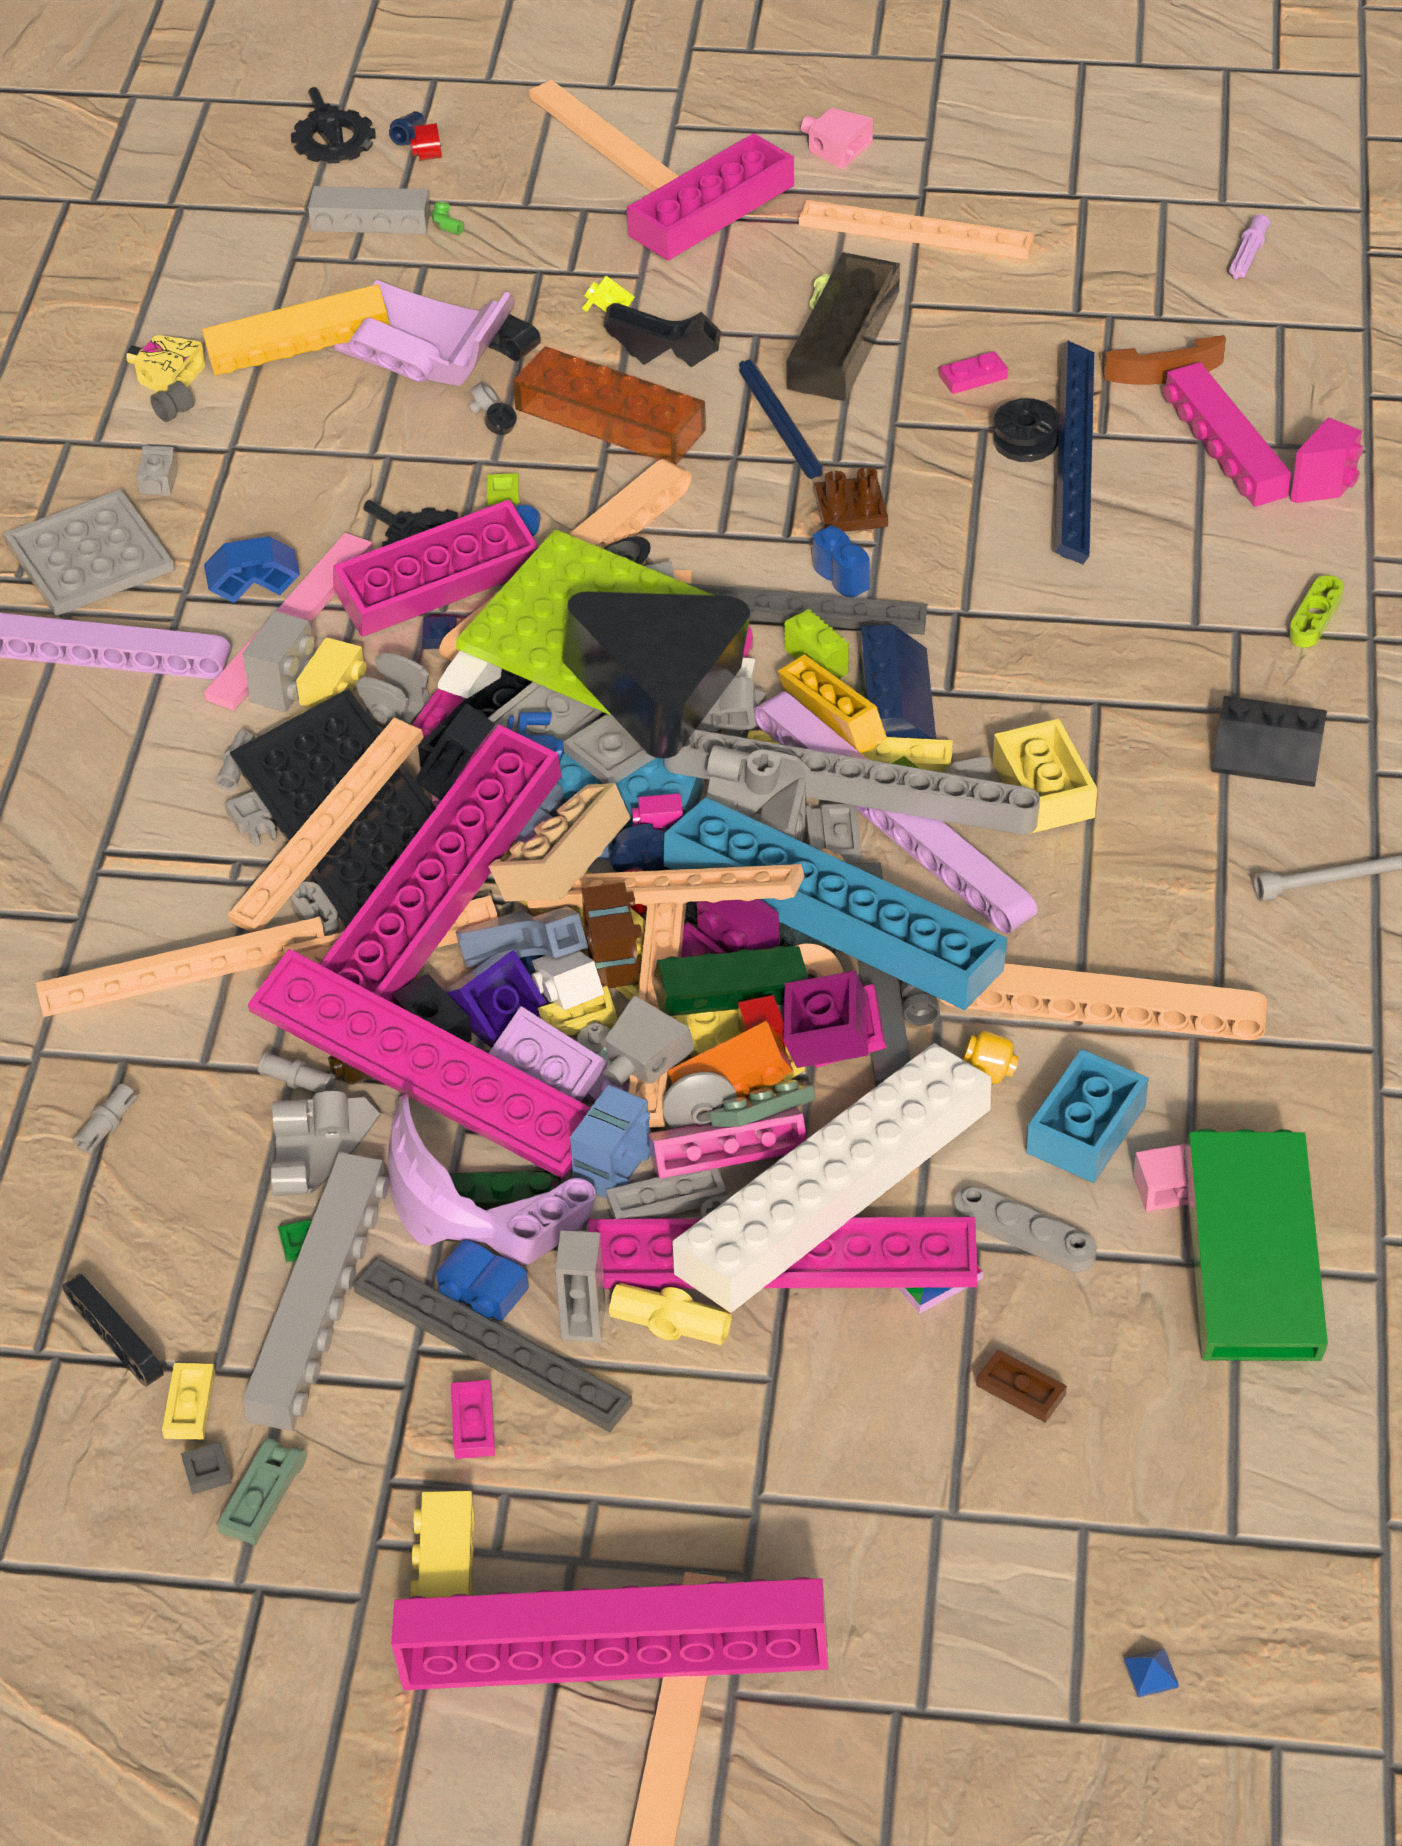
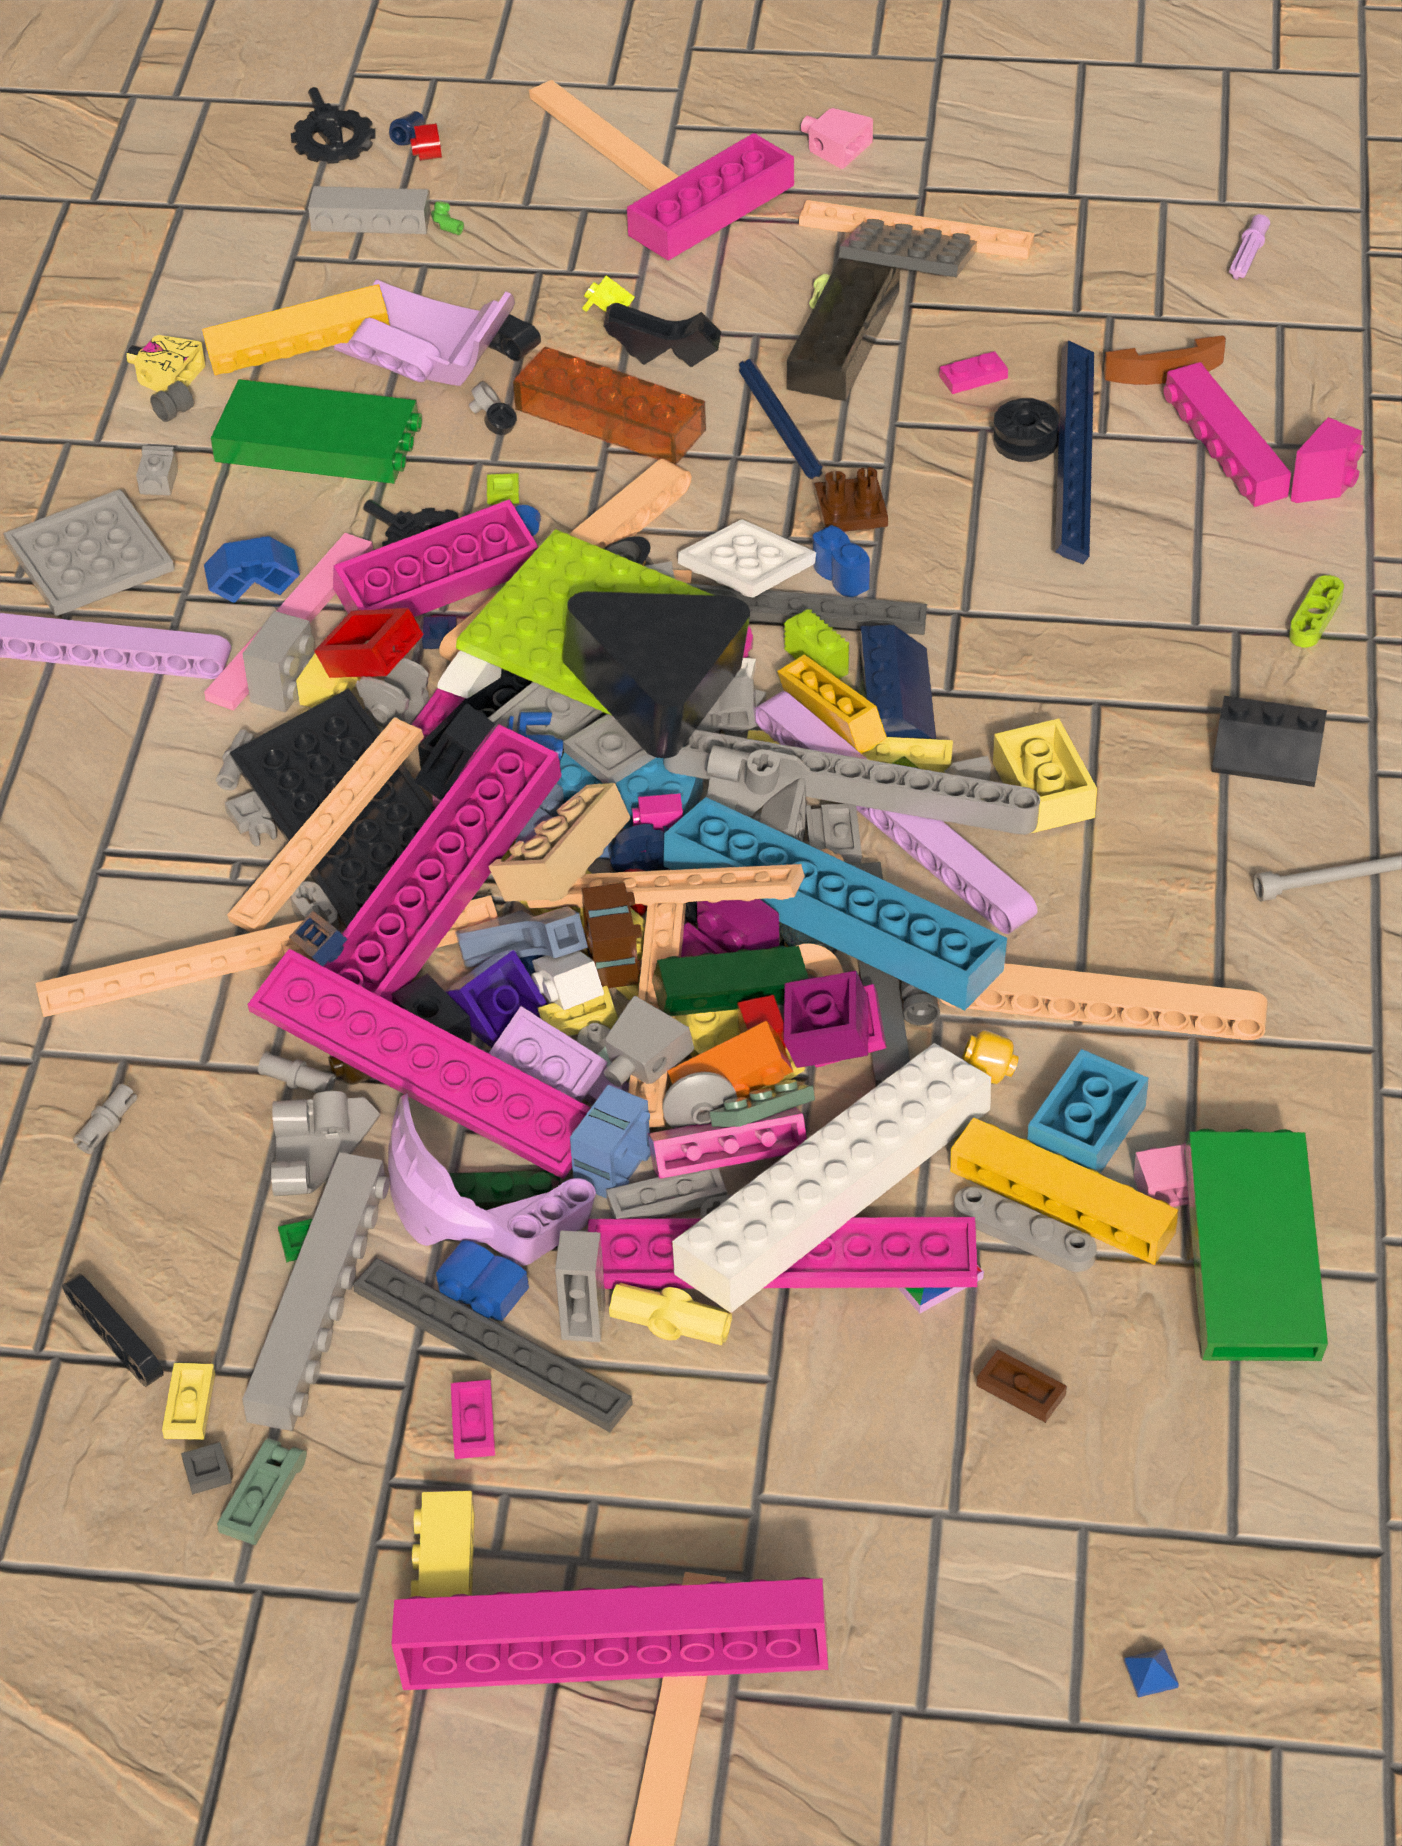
none -> green brick [211,379,422,484]
none -> dark blue plate [289,911,348,967]
none -> red window [314,608,424,678]
none -> white plate [678,519,816,598]
none -> dark grey plate [838,219,977,278]
none -> yellow brick [950,1117,1179,1265]

